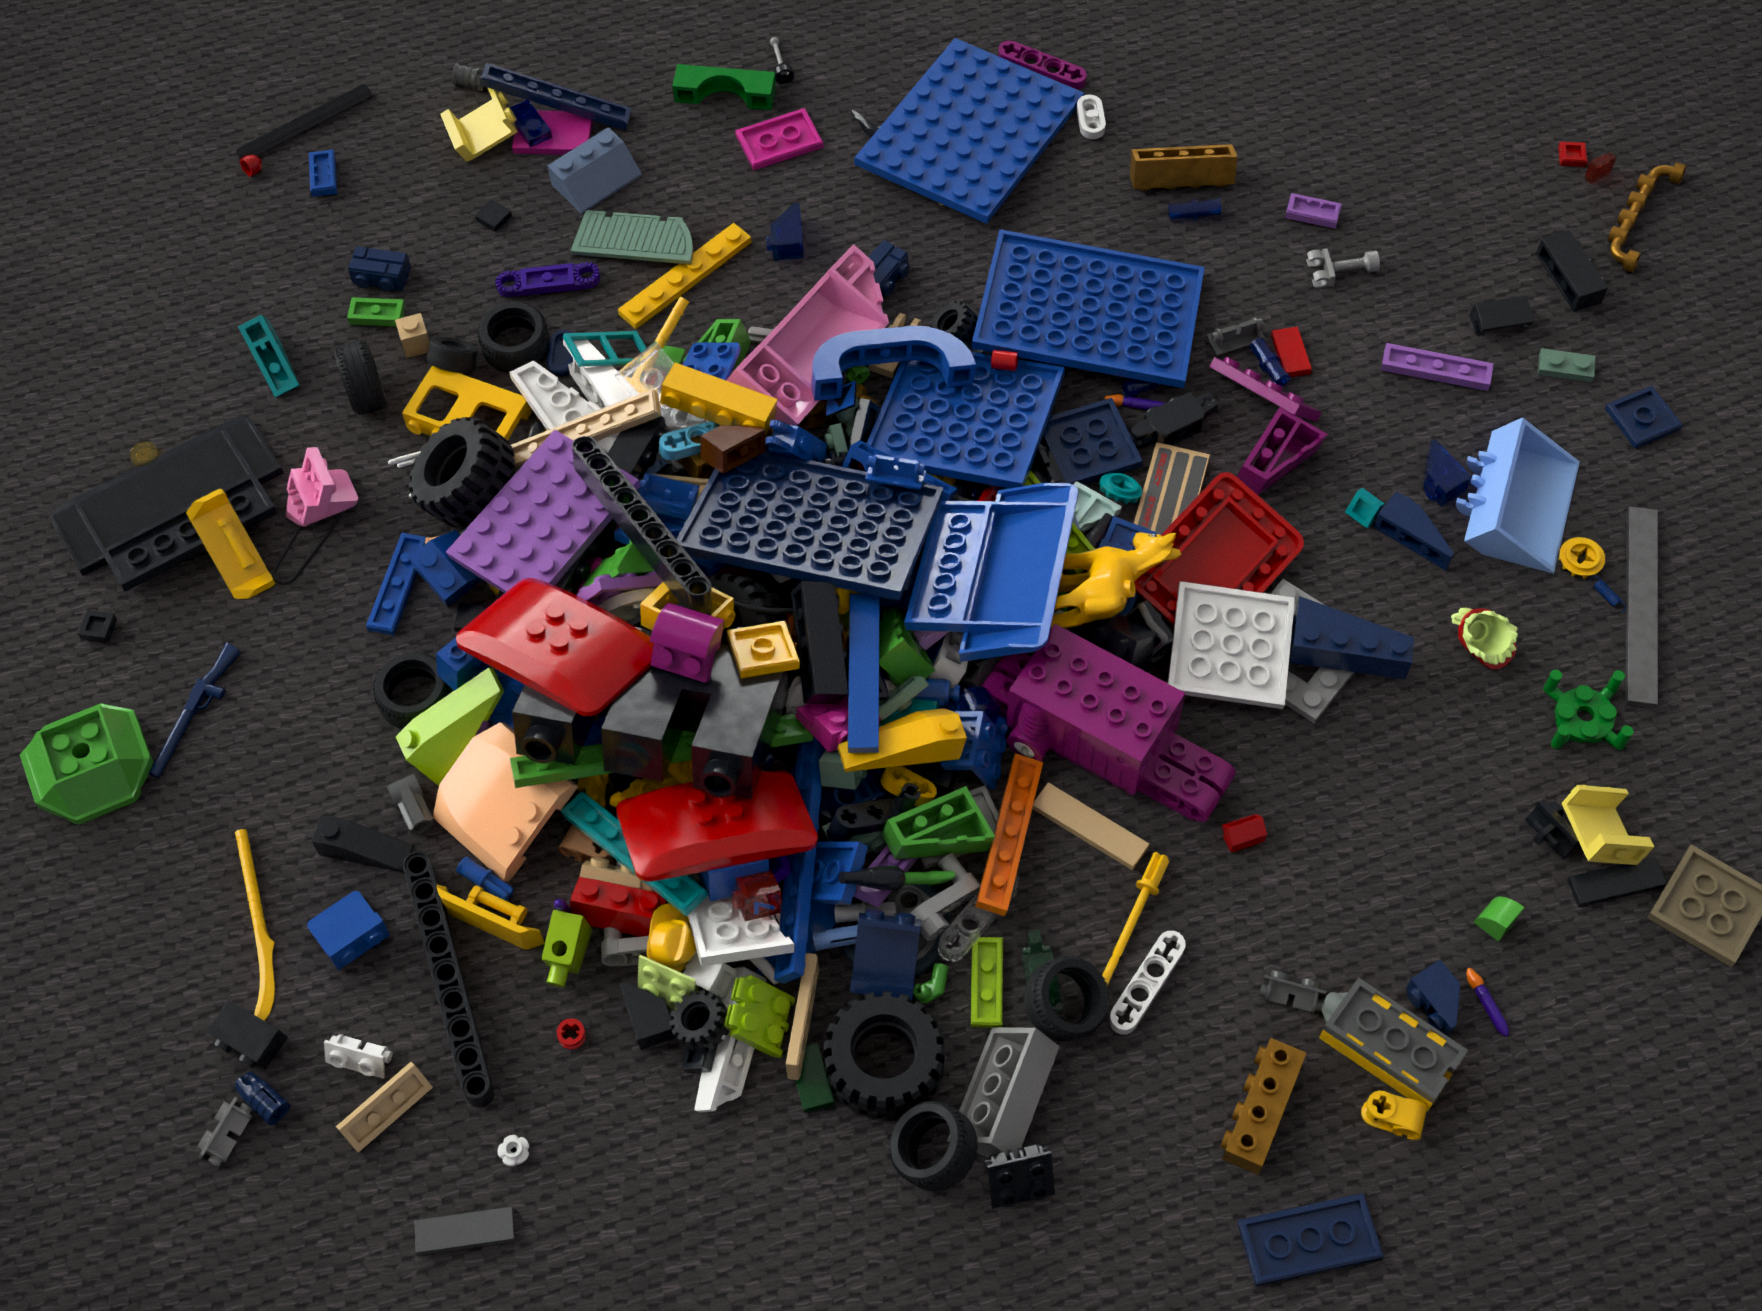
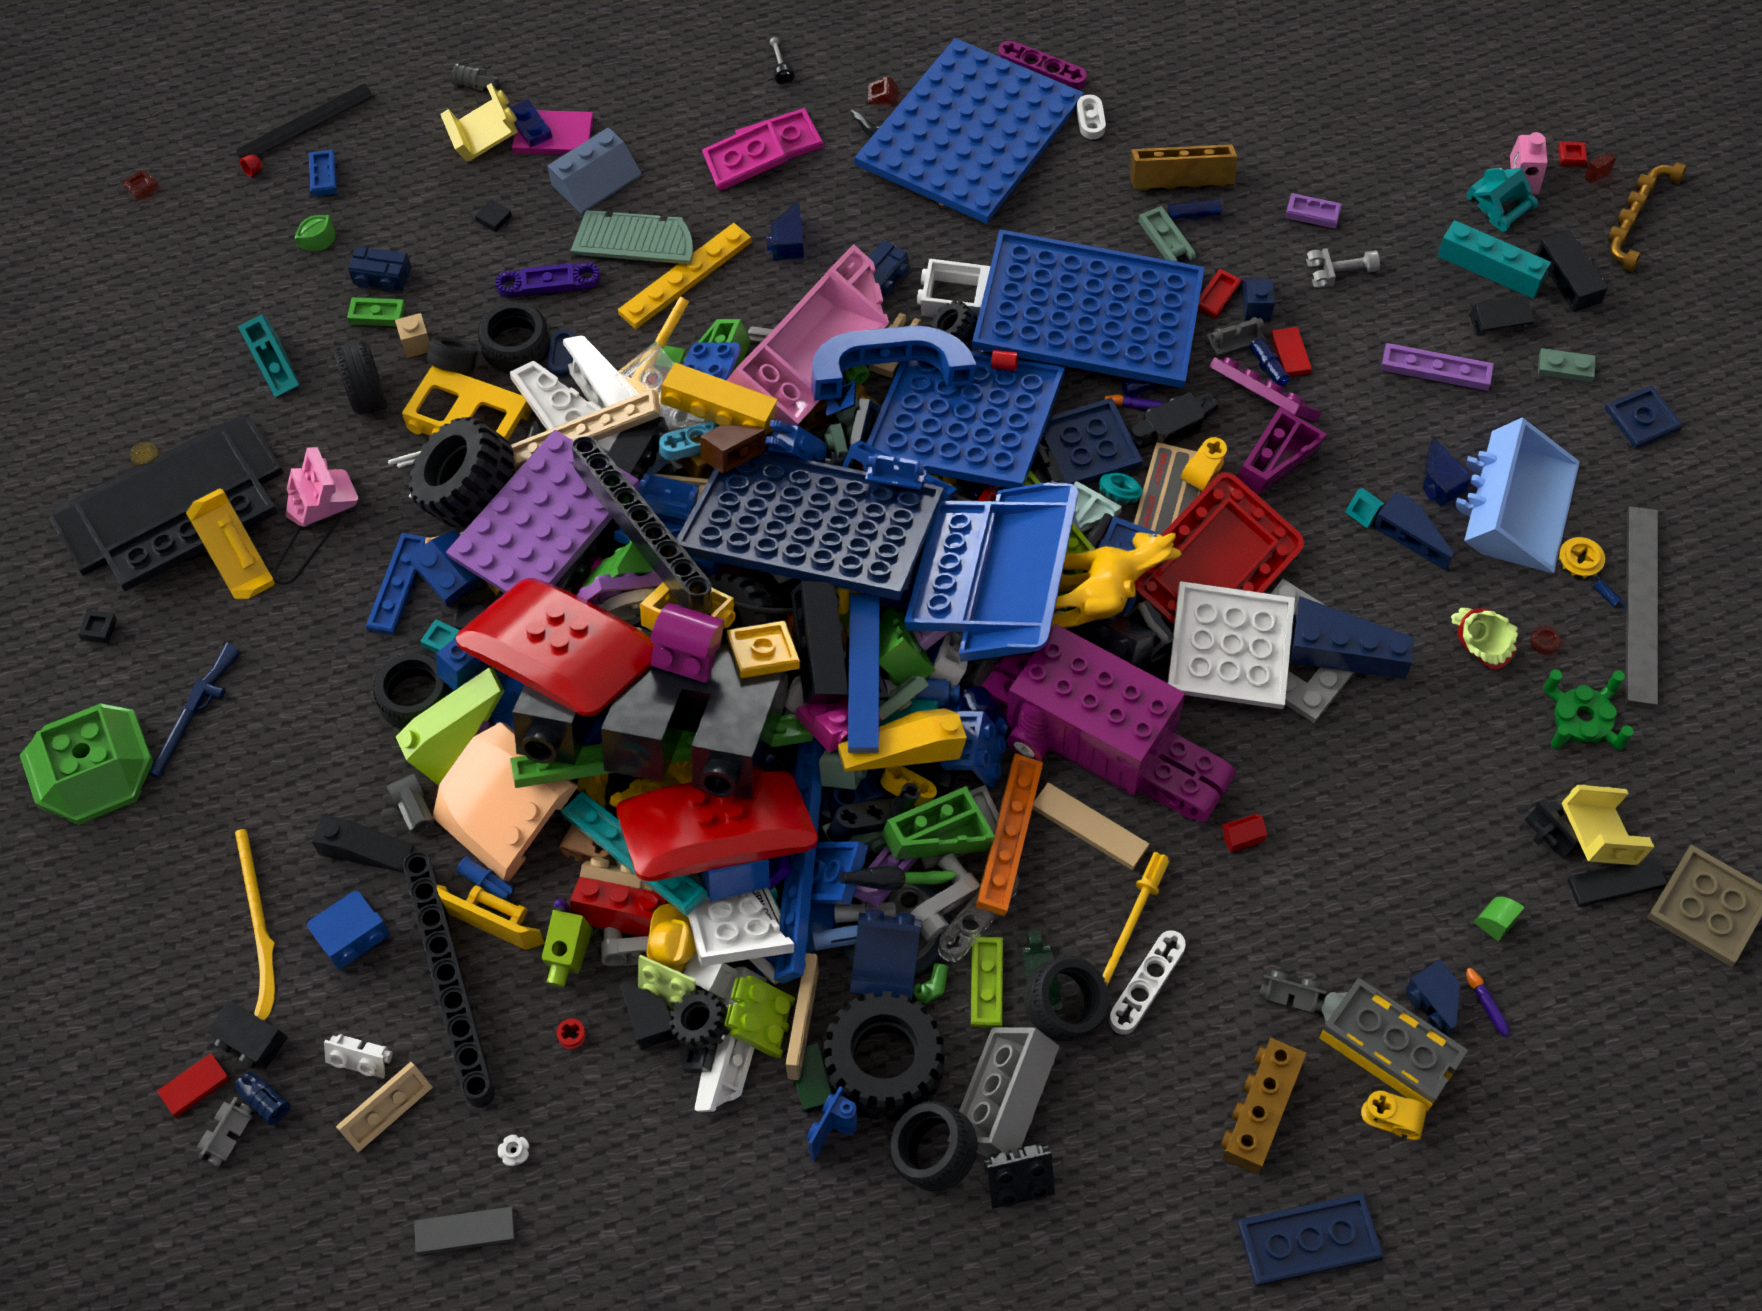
dark blue tile [479,63,632,130] -> none
teal window [563,331,648,367] -> none
green arch [672,64,776,110] -> none
clear red brick [732,870,781,921] -> none
none -> clear red tile [122,169,159,200]
none -> red tile [157,1053,230,1118]
none -> bright green hat [295,215,335,251]
none -> teal plate [420,619,460,653]
none -> dark pink tile [702,119,788,191]
none -> blue hinge [807,1086,858,1162]
none -> clear red slope [867,76,898,104]
none -> white window [917,259,990,317]
none -> sand green hinge [1138,206,1196,262]
none -> yellow piece [1180,437,1227,491]
none -> red tile [1198,269,1242,319]
none -> dark blue slope [1241,277,1275,321]
none -> teal brick [1438,220,1551,299]
none -> teal piece [1467,168,1538,232]
none -> bright pink torso [1510,132,1547,194]
none -> clear red tile [1530,626,1561,655]

